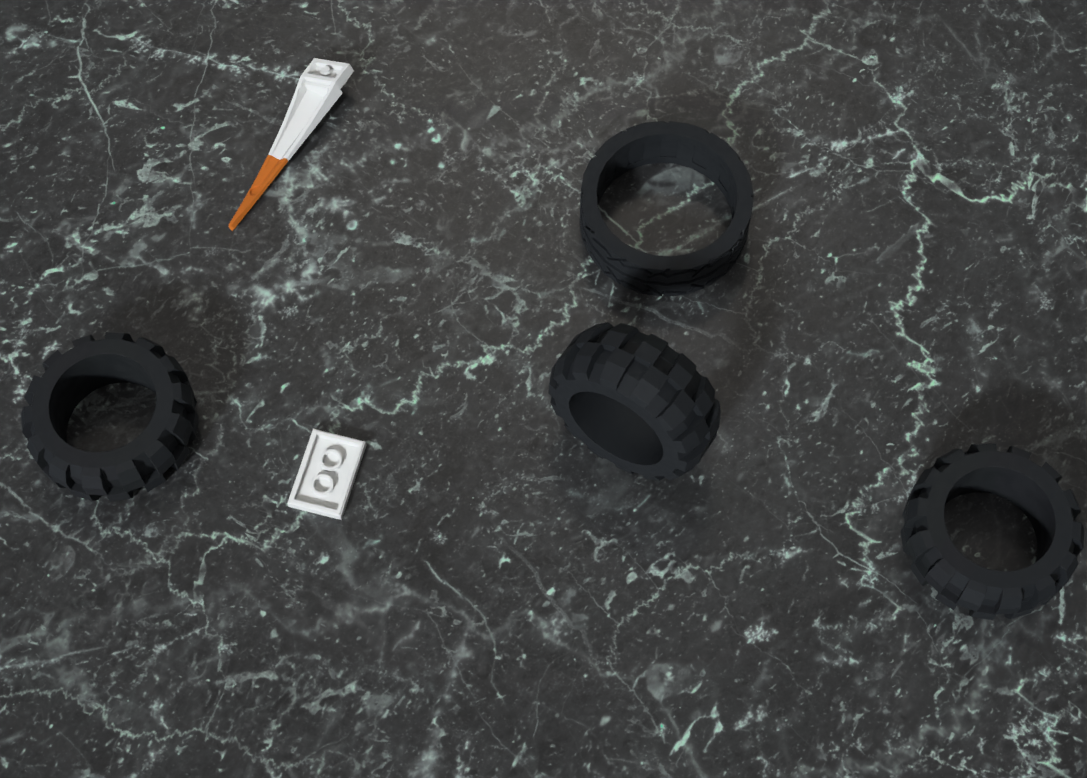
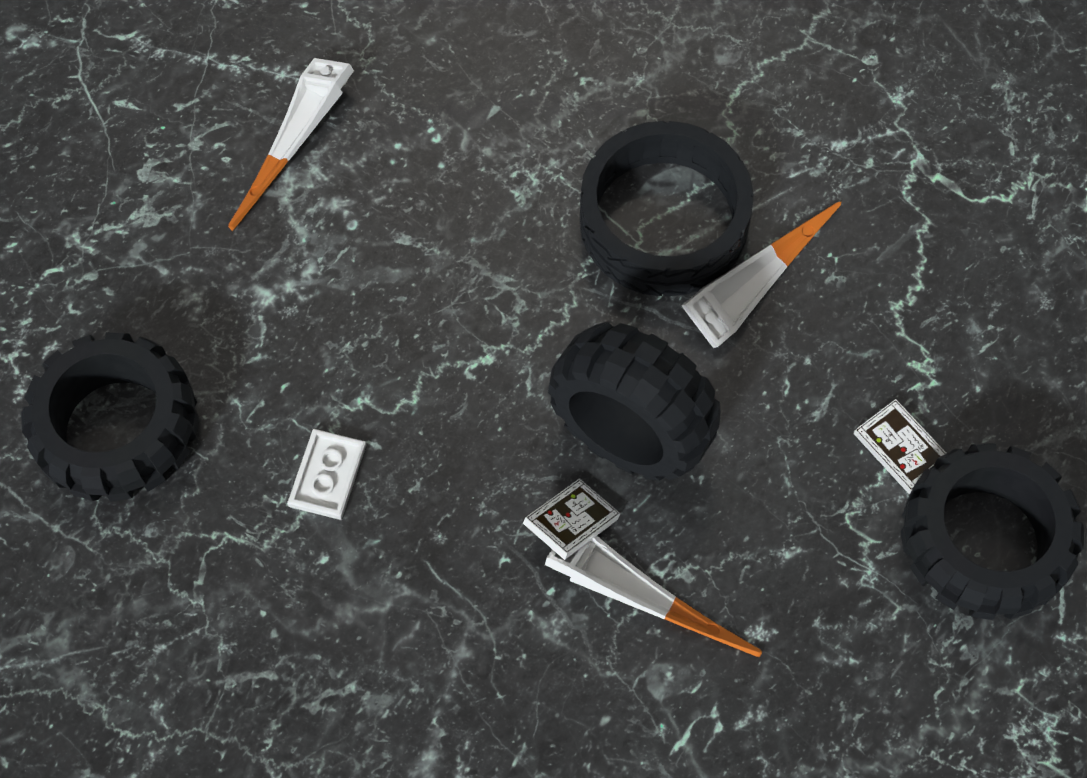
none -> tile [523,479,621,560]
none -> white plate [545,536,762,657]
none -> white plate [682,202,841,348]
none -> tile [853,399,946,494]

